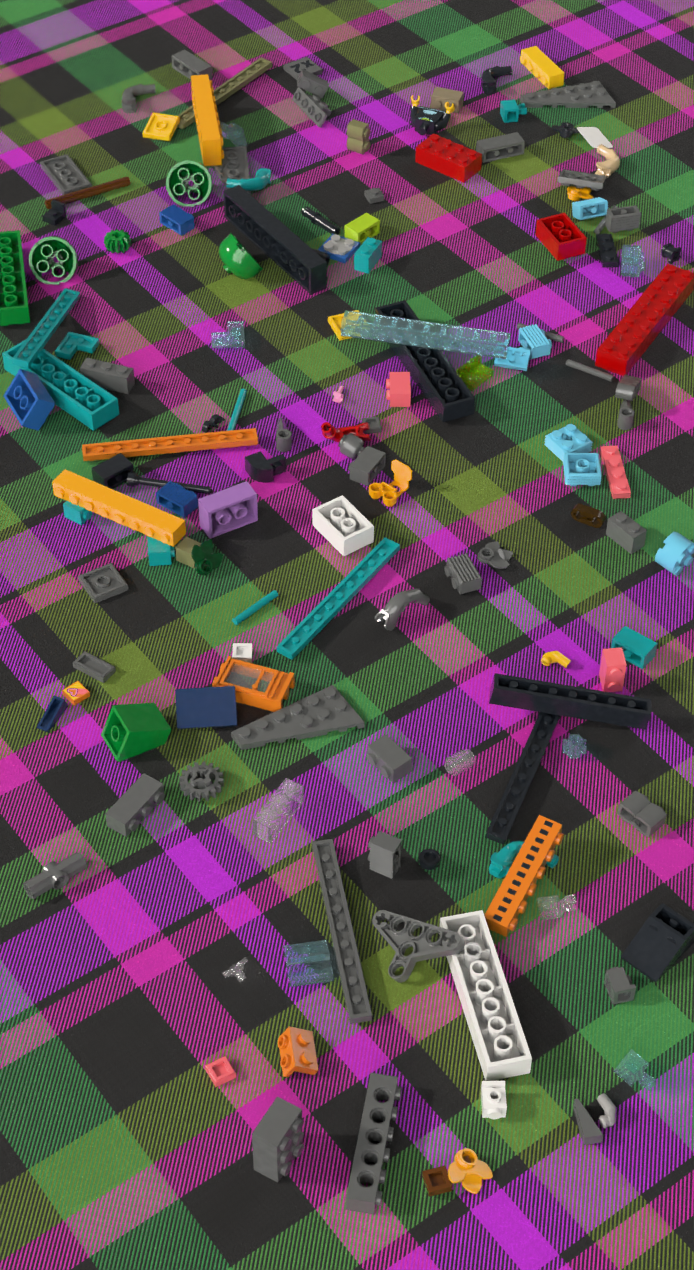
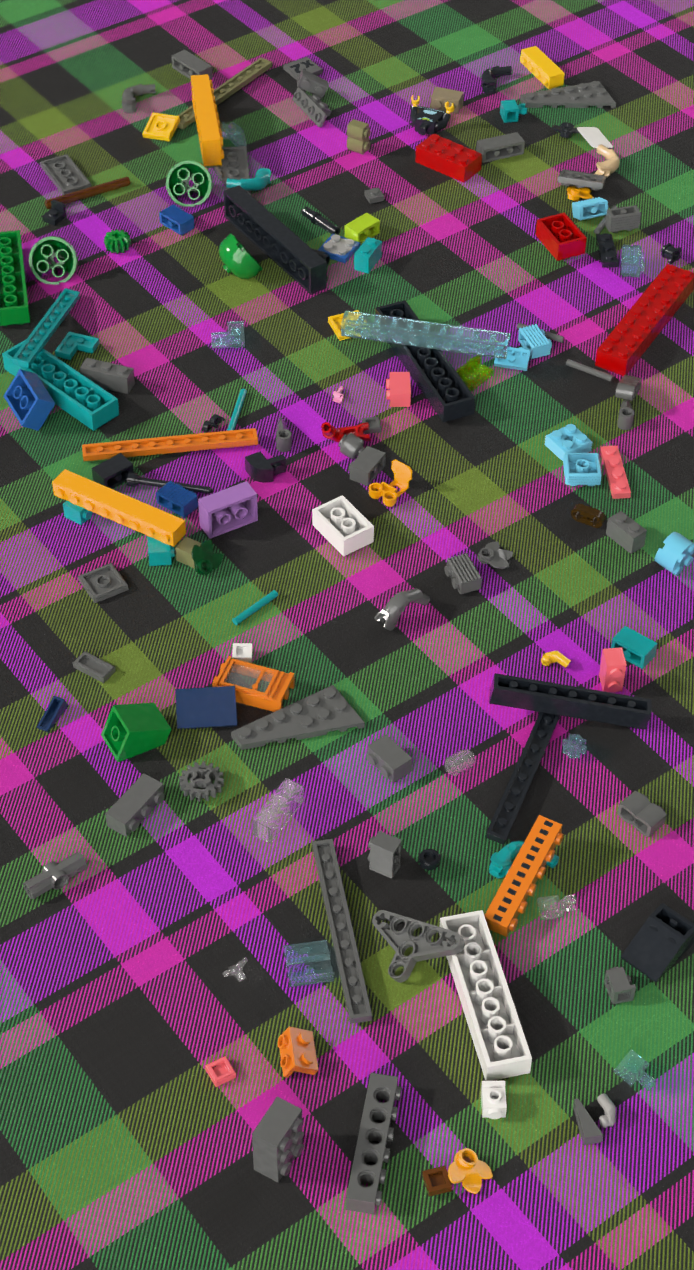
tile [62,681,90,706] -> none
teal plate [276,538,400,660] -> none

